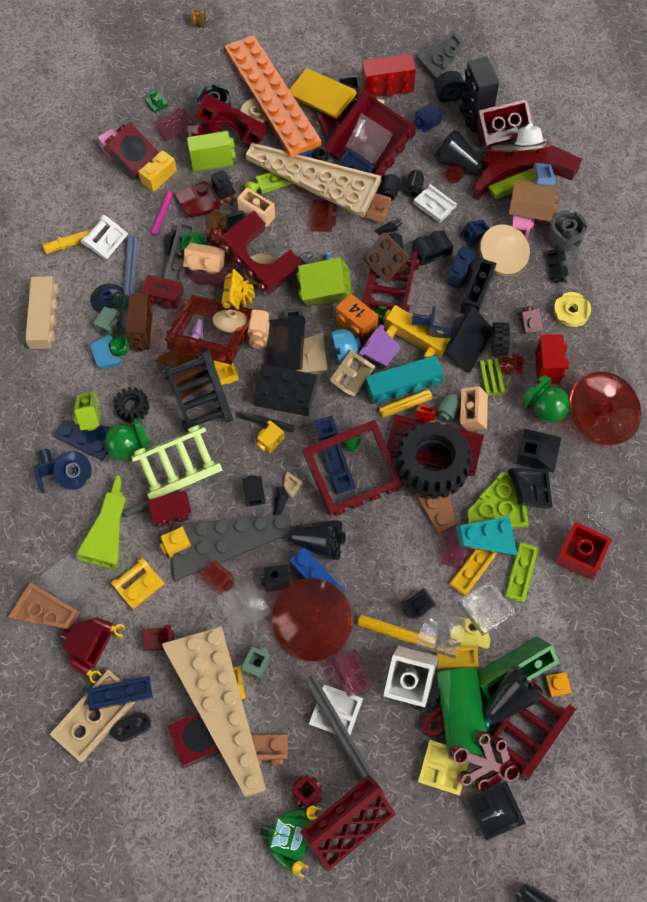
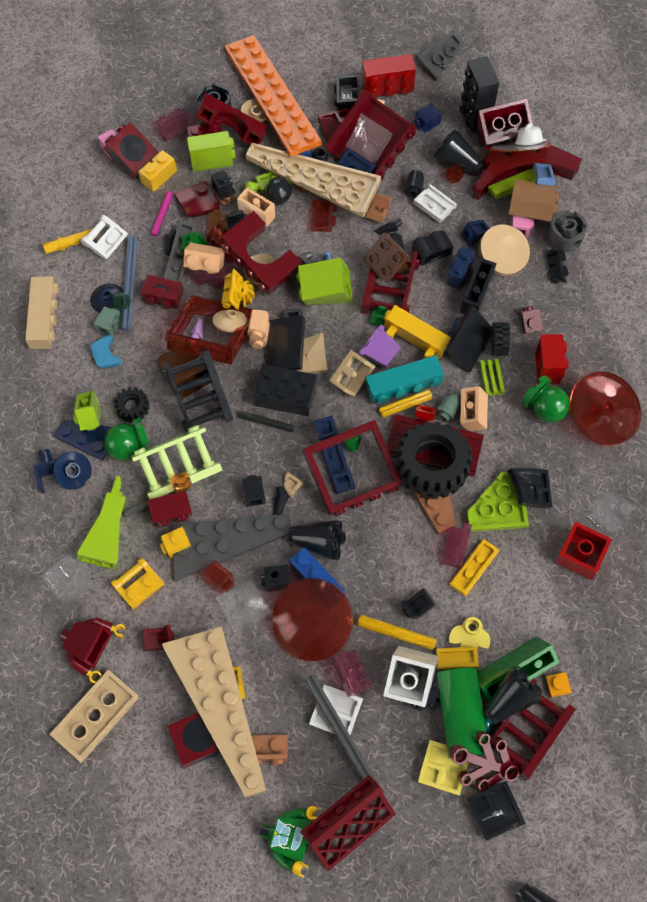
nougat wing [8,583,80,630] -> none
dark blue tile [87,676,153,711] -> none
green tile [110,337,129,356] -> none
black beam [112,713,152,742] -> none
reddish brown window [125,293,153,352] -> none
green tile [146,90,168,113] -> none
pearl gold wheel [190,9,206,27] -> none
yellow bracket [213,354,239,385] -> none
sand green brick [241,646,271,681] -> none
yellow brick [255,420,285,454] -> none
yellow tile [289,68,357,119] -> none
dark red brick [291,775,322,808] -> none
dark azure cylinder [330,329,361,366] -> none
orange brick [336,293,378,347] -> none
black brick [380,174,400,201] -> none
dark blue bracket [412,306,451,339] -> none
clear plate [416,612,468,659] -> none
dark red plate [422,705,445,737] -> none
black wheel [434,70,464,103] -> none
teal wing [456,516,517,556] -> none
clear plate [457,581,516,636] -> none
clear red brick [500,353,524,375] -> none
lime tile [504,542,539,604] -> none
black slope [516,428,562,473] -> none
light yellow plate [553,292,591,327] -> none
none -> clear orange tile [171,473,192,492]
none -> black hair [264,177,292,206]

